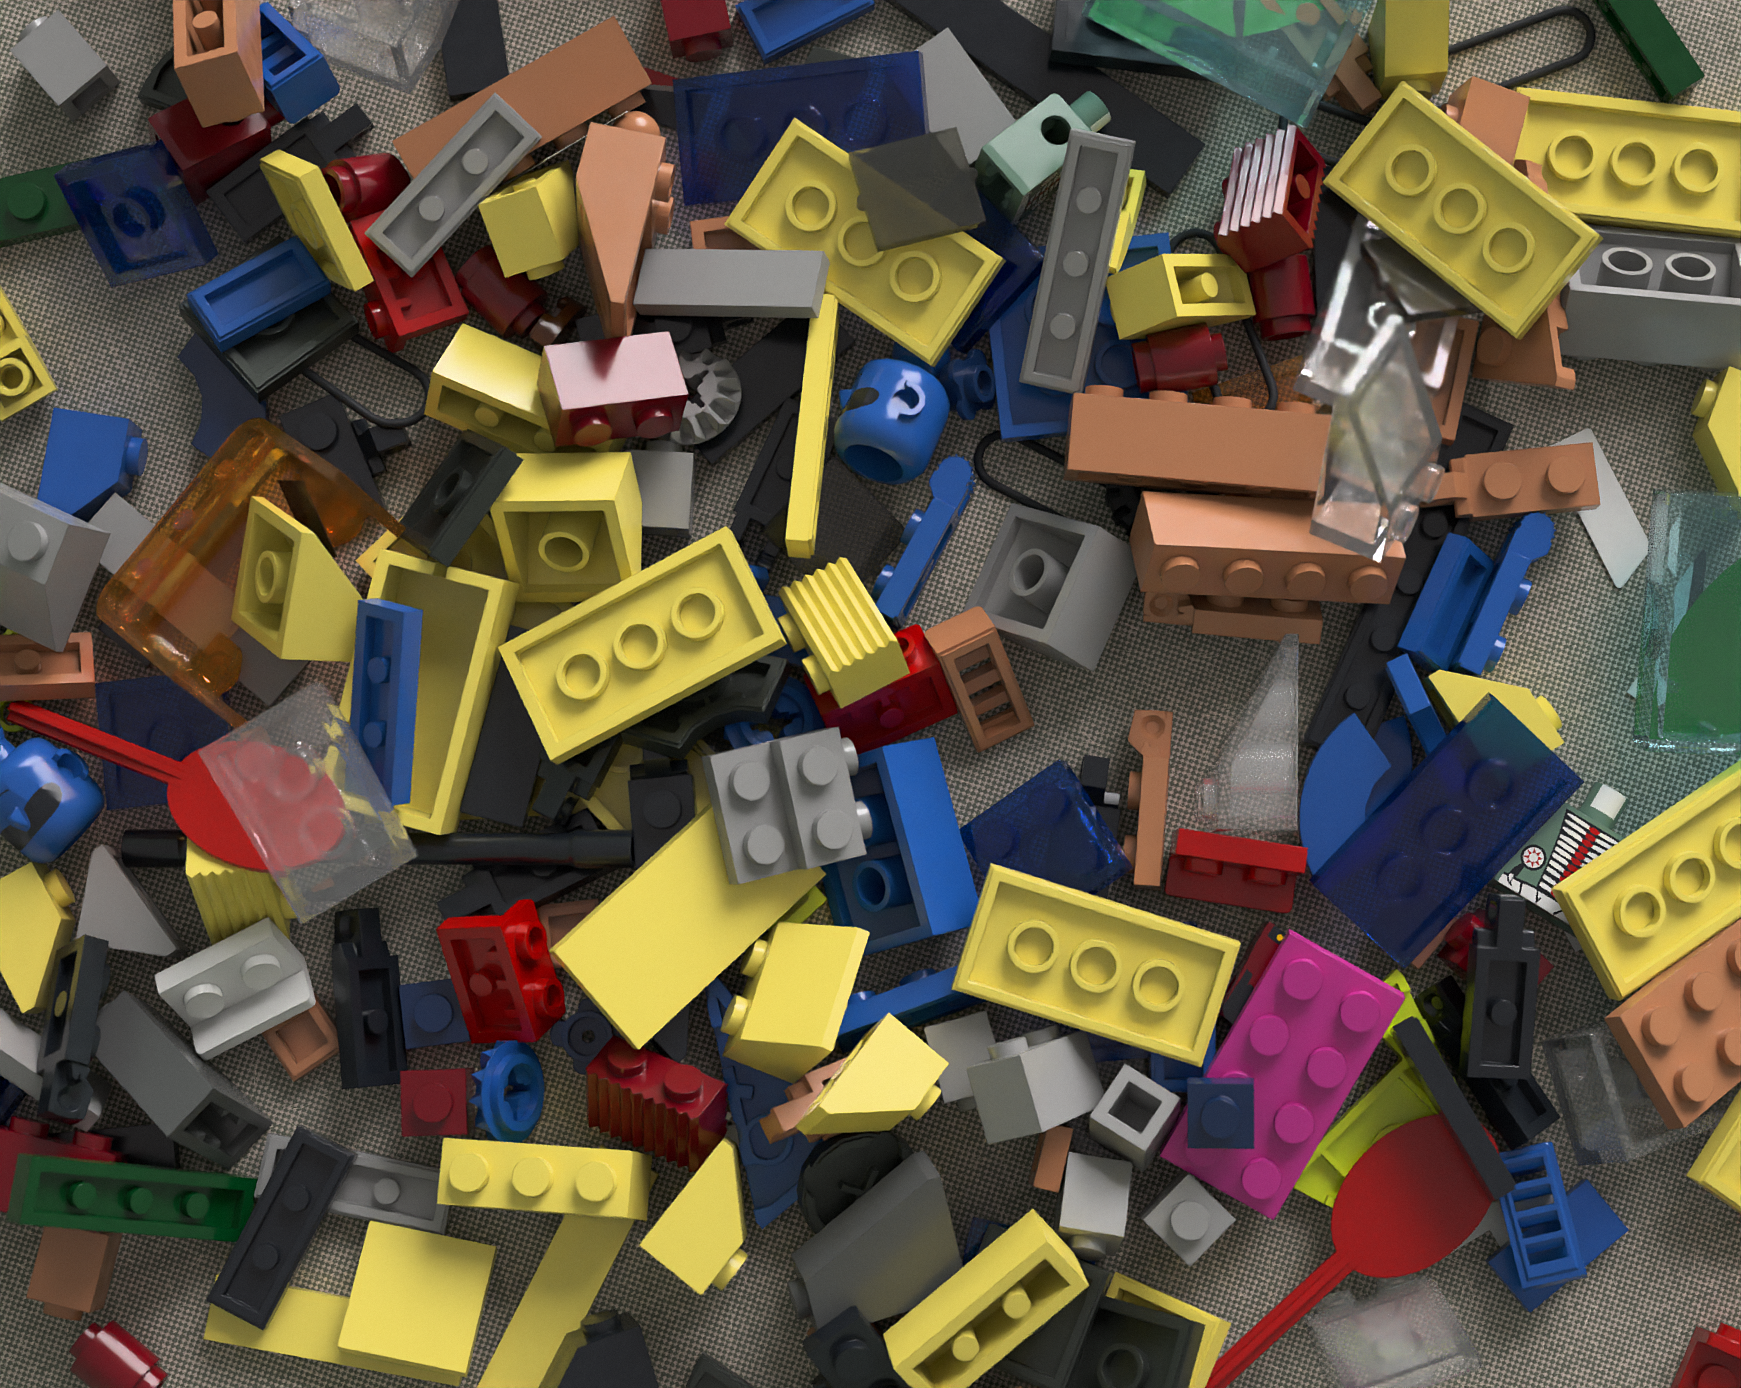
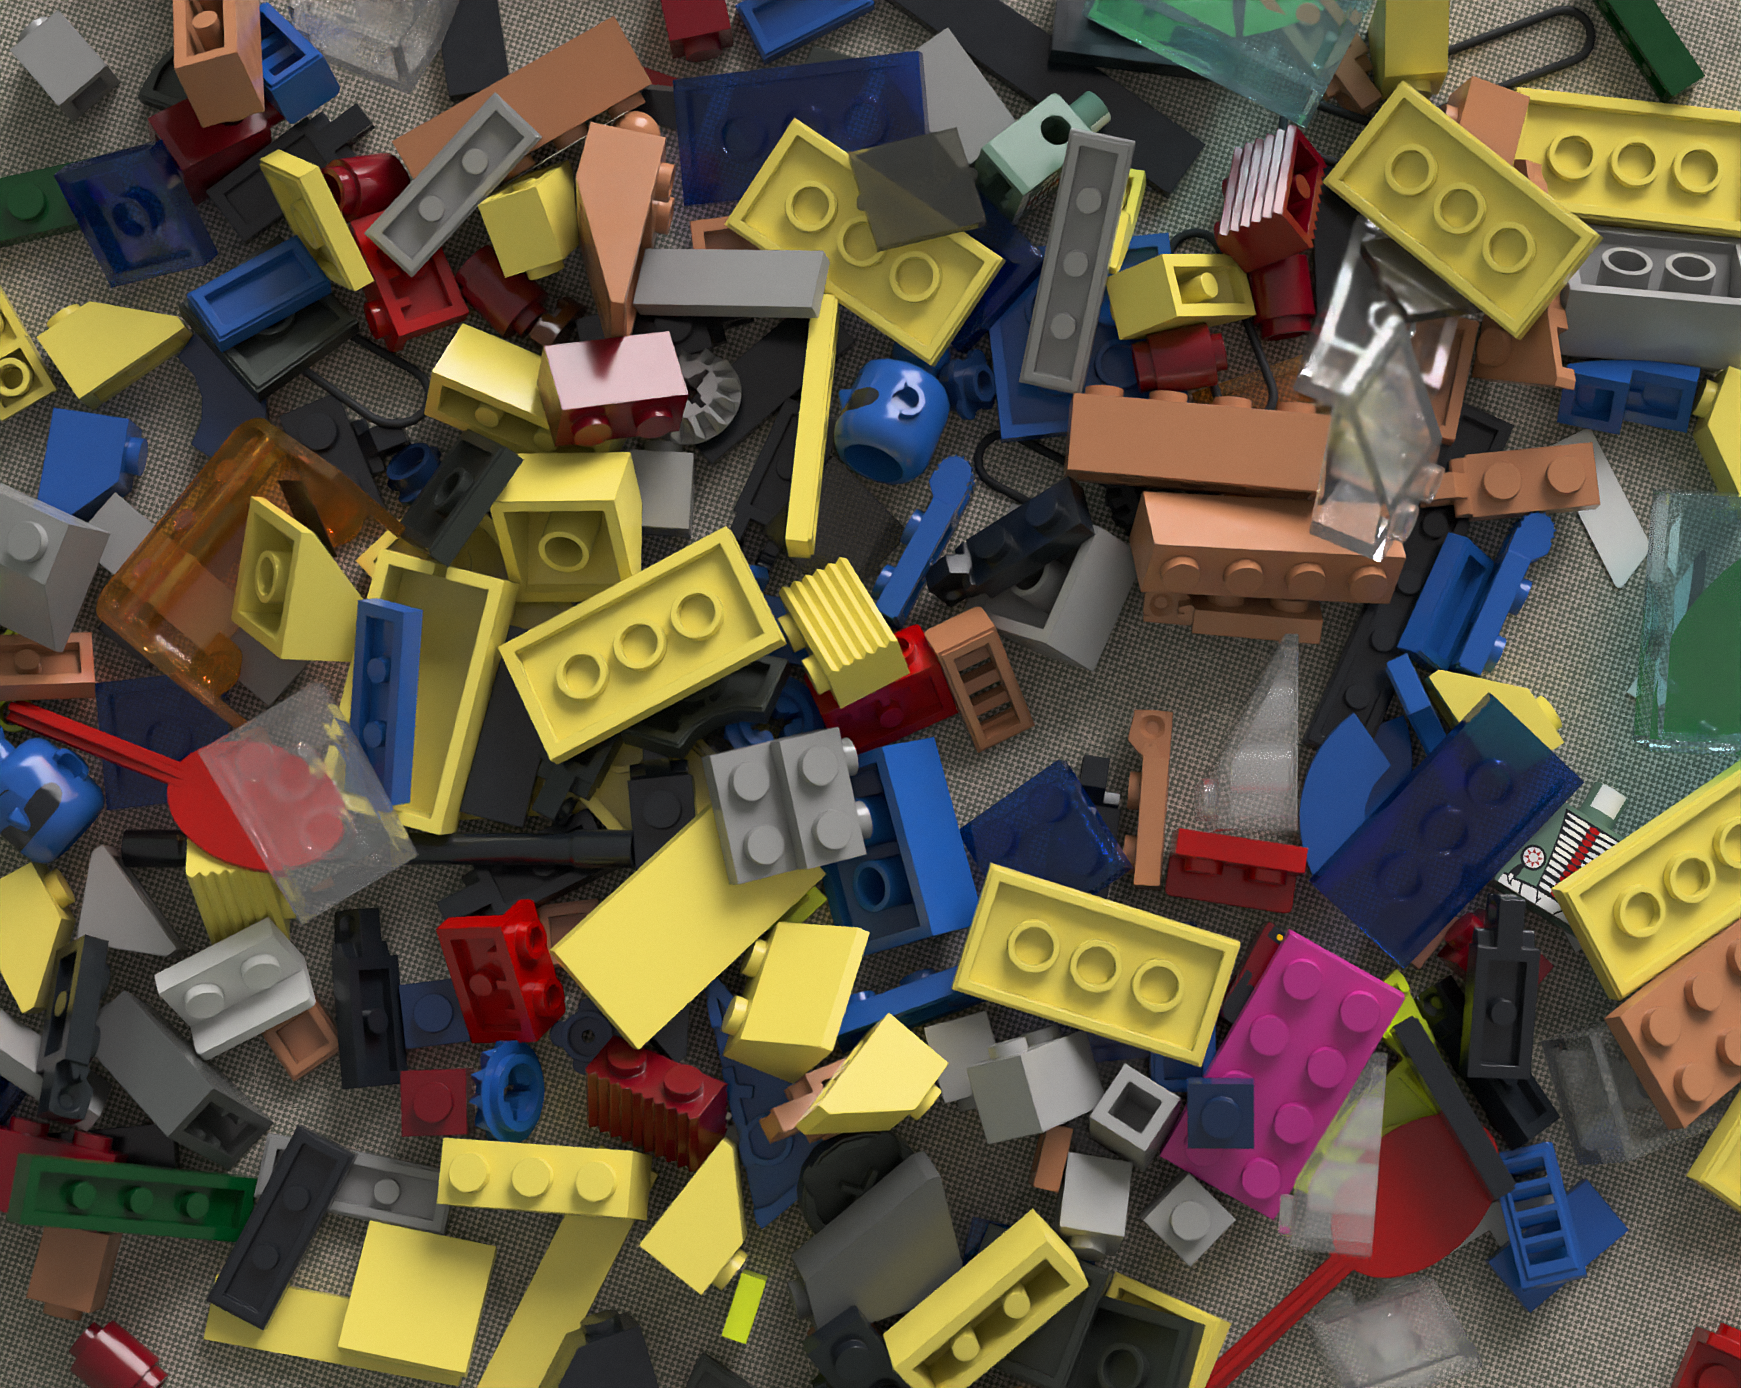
none -> light yellow slope [36,301,194,410]
none -> dark blue plate [386,442,442,506]
none -> neon yellow tile [721,1269,768,1344]
none -> black hinge [925,476,1095,608]
none -> clear slope [1278,1053,1387,1260]
none -> blue slope [1557,360,1701,435]

